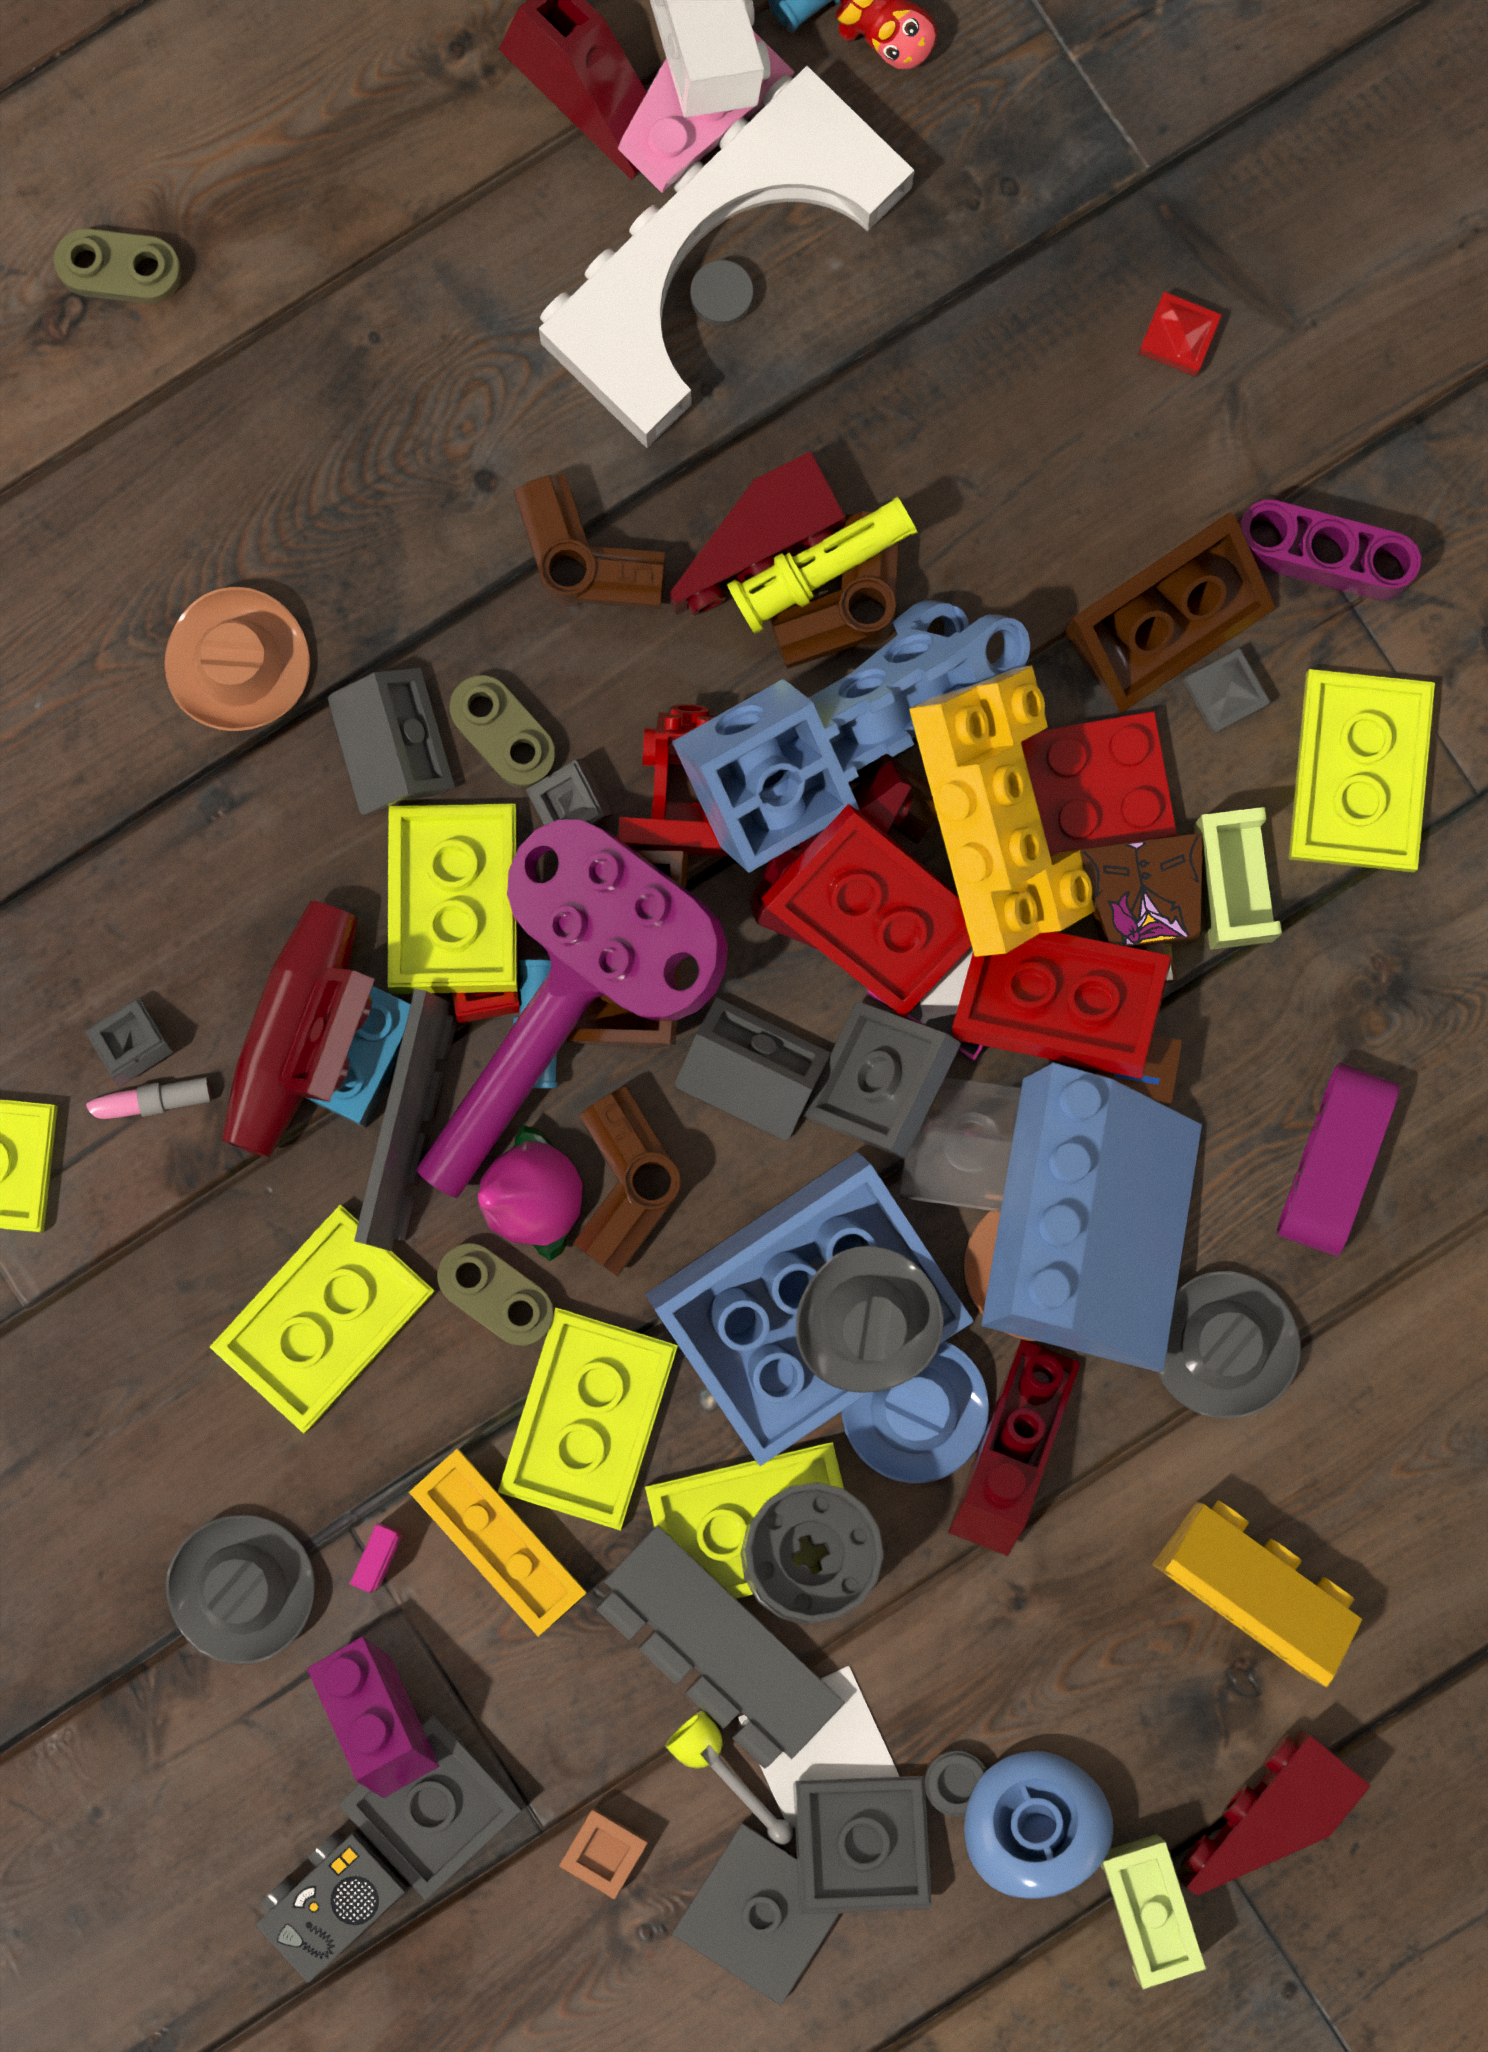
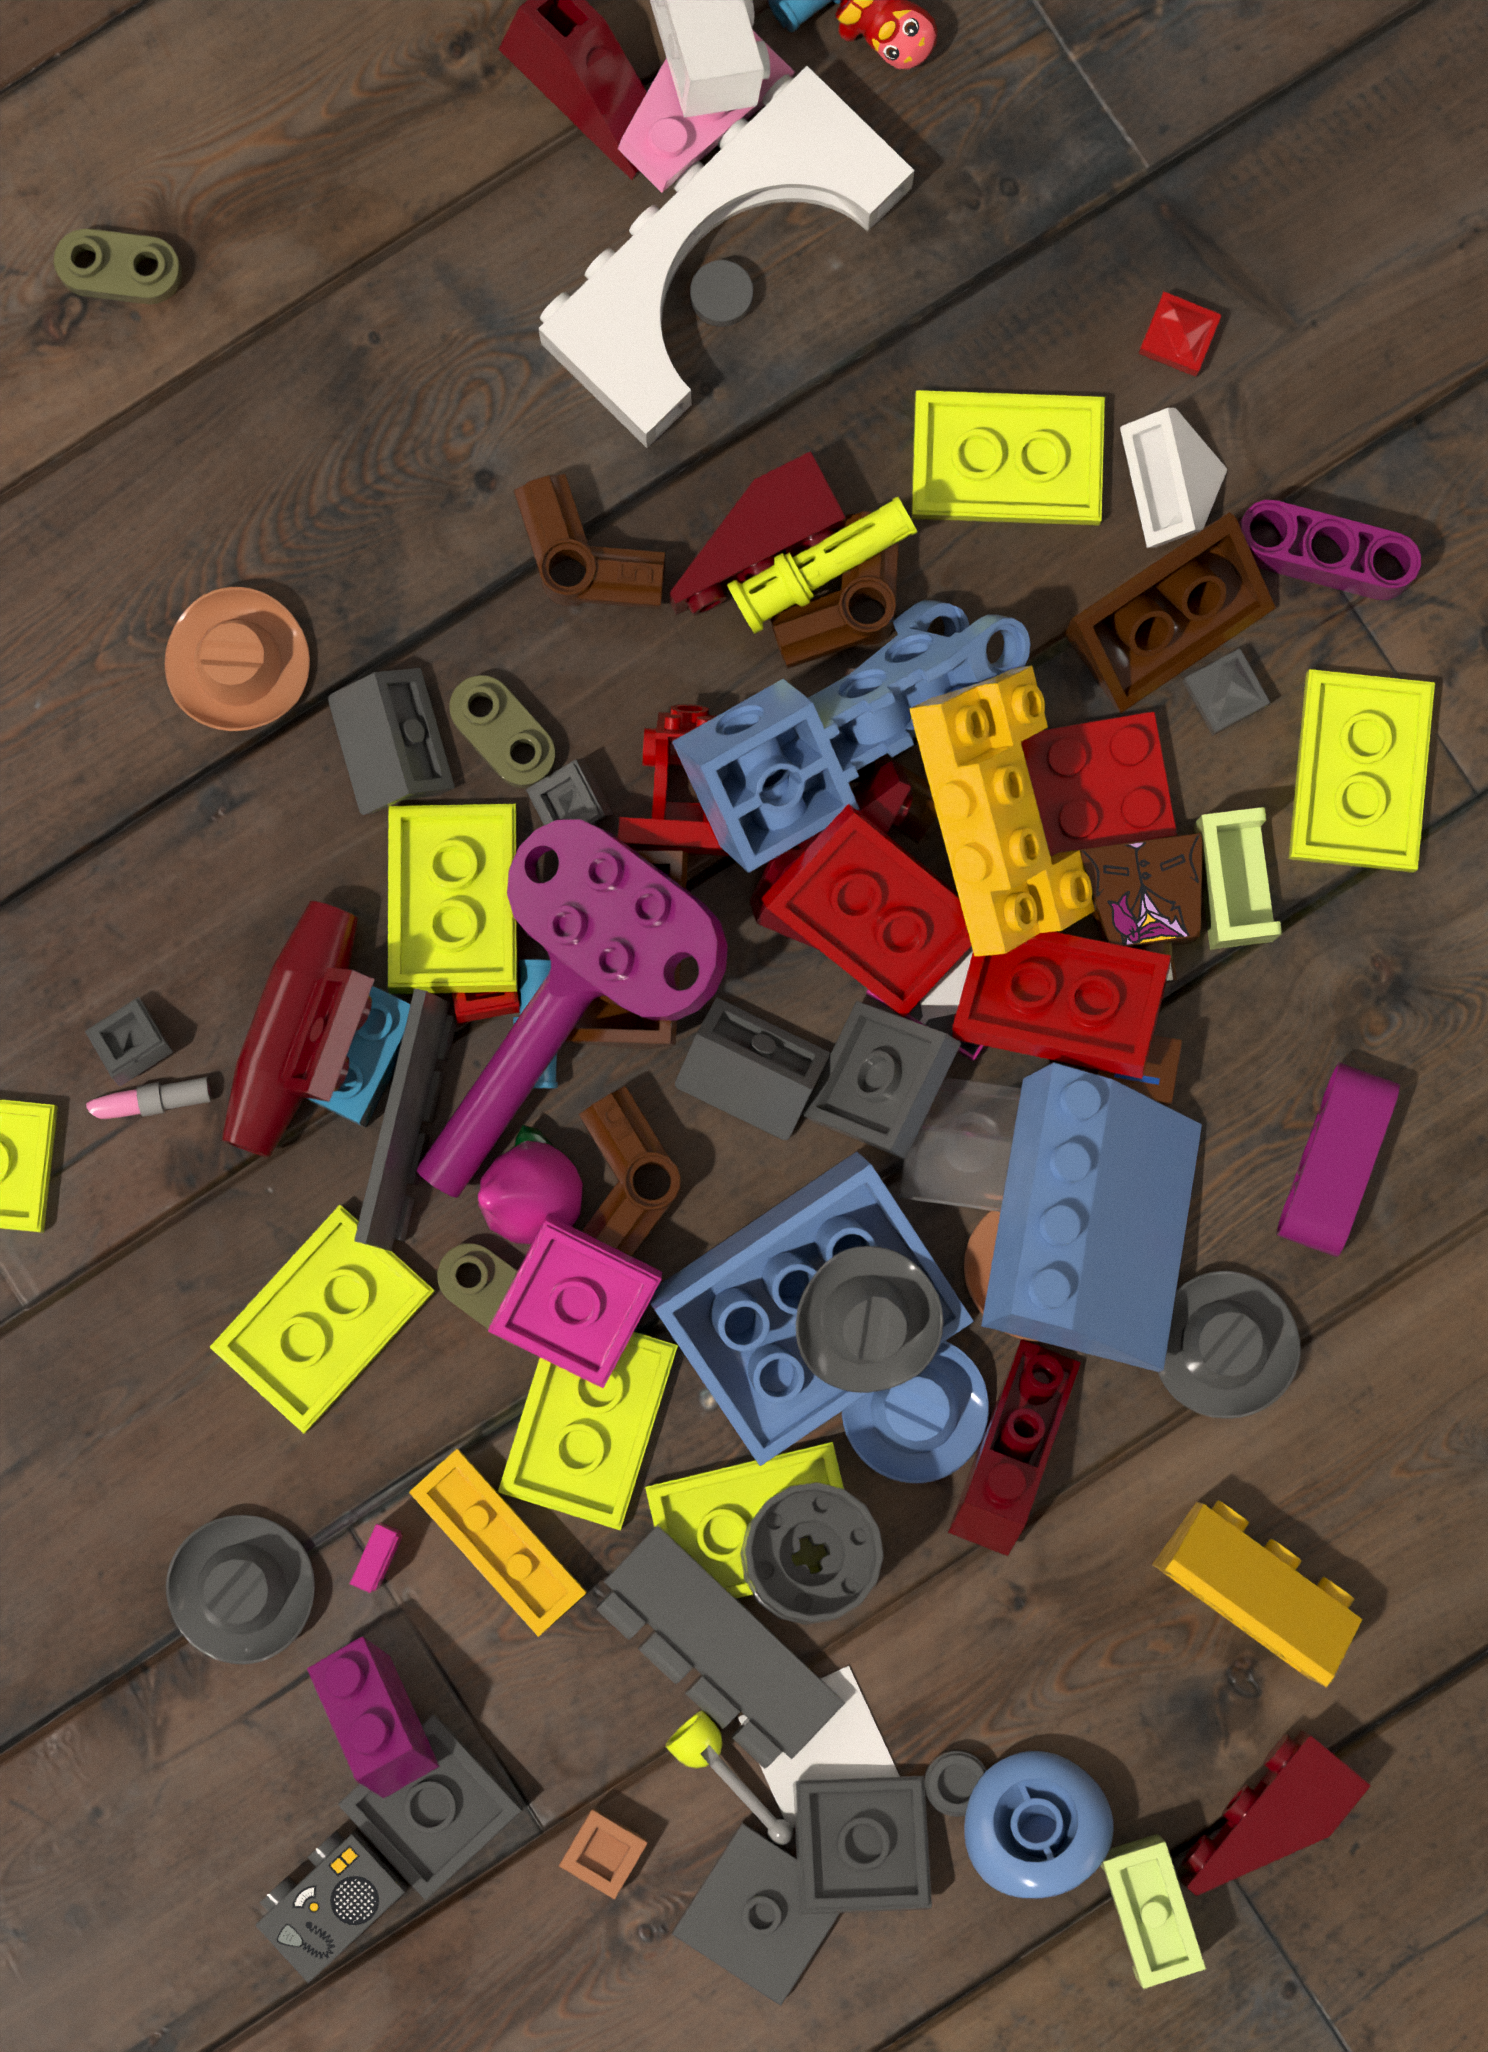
none -> dark pink tile [488,1215,663,1388]
none -> neon yellow tile [911,390,1105,525]
none -> white slope [1120,408,1228,548]

